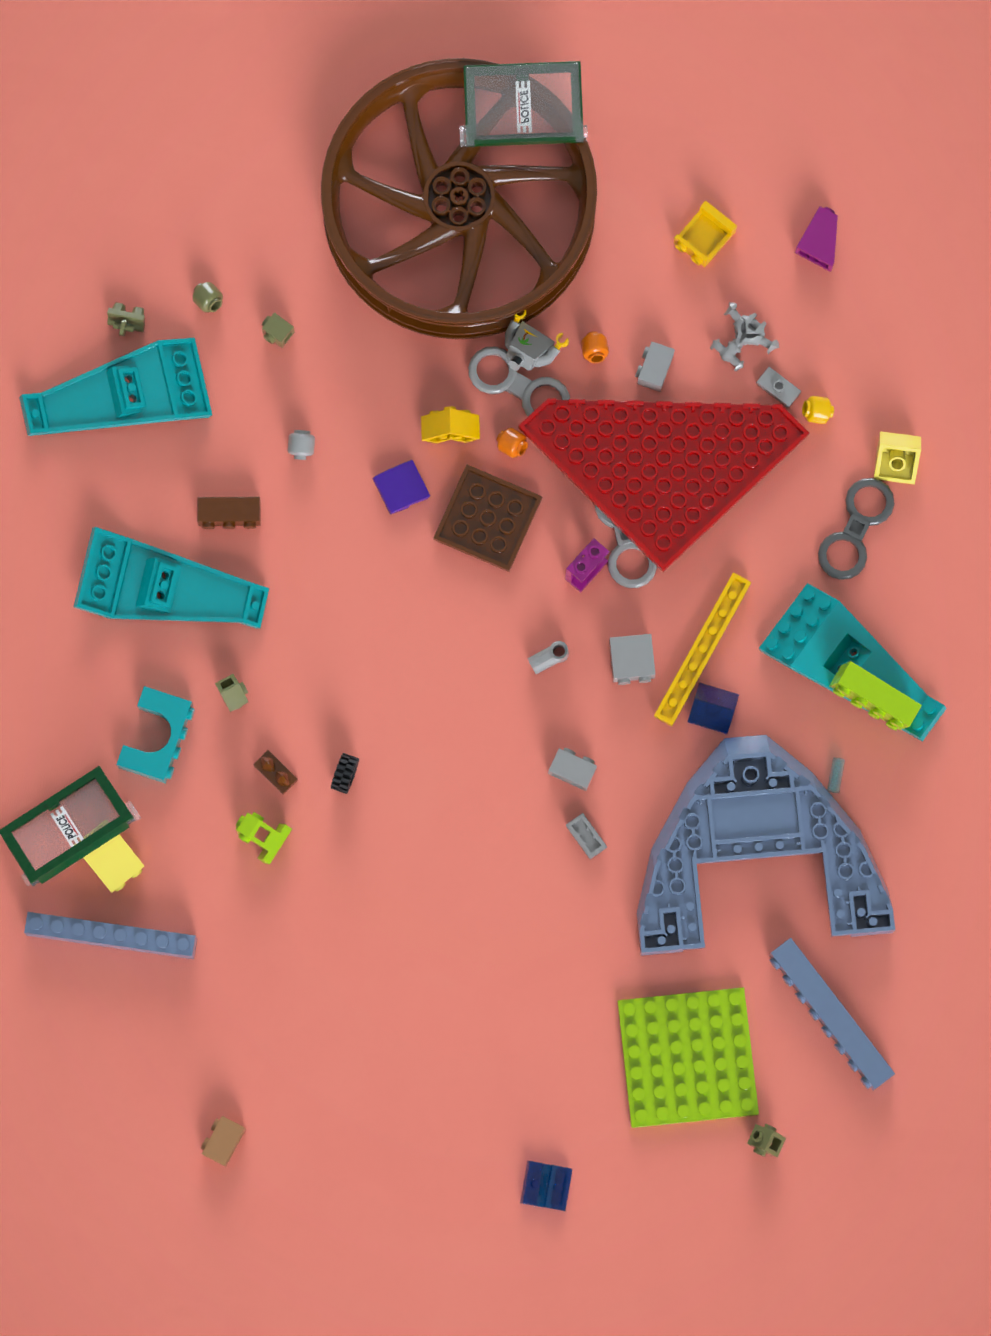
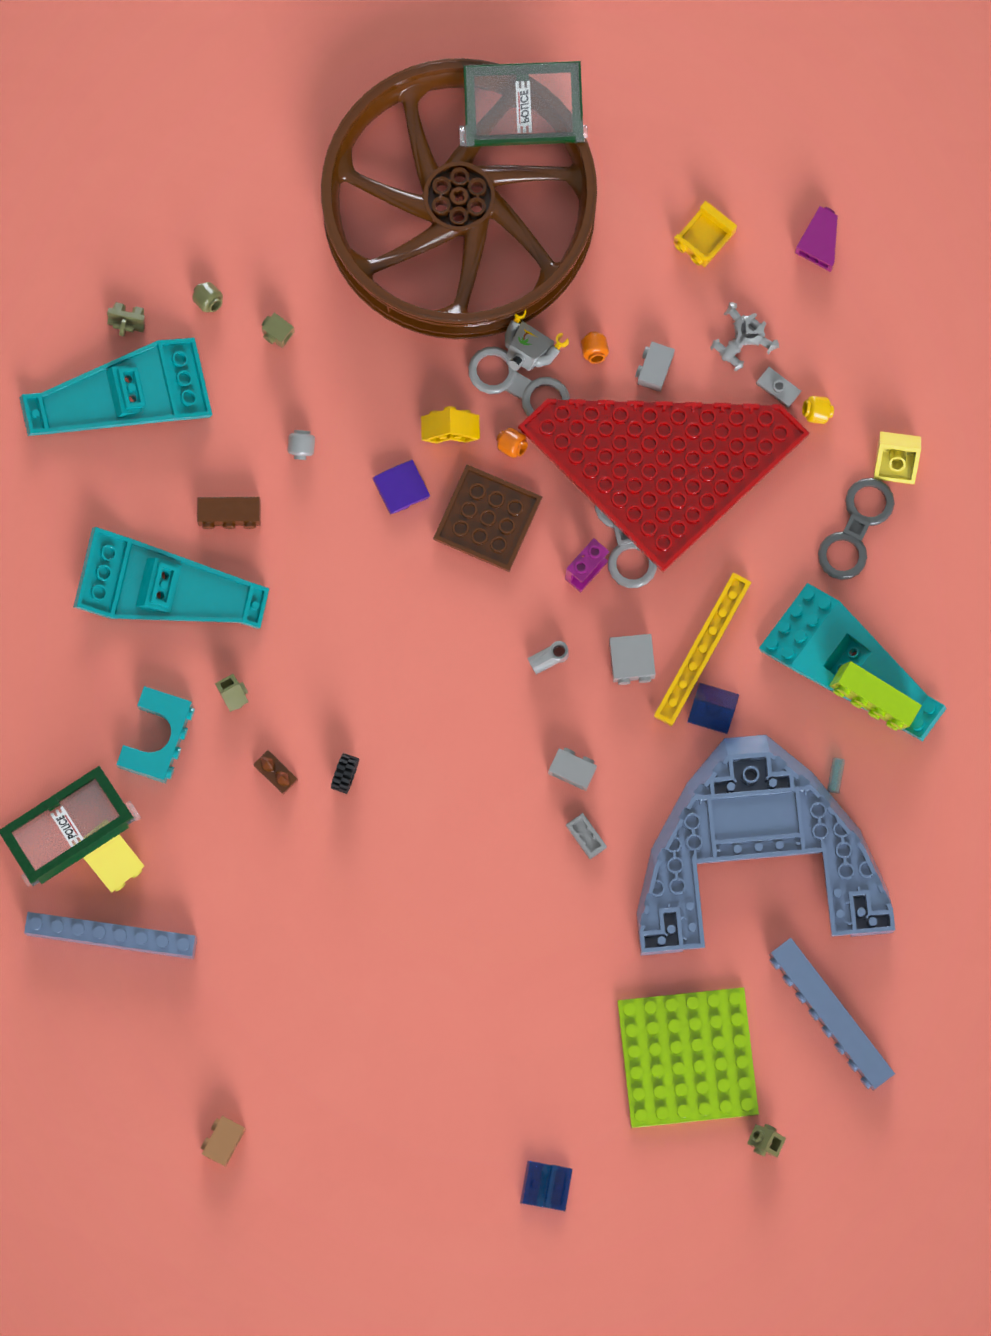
lime tile [236,812,292,864] -> none

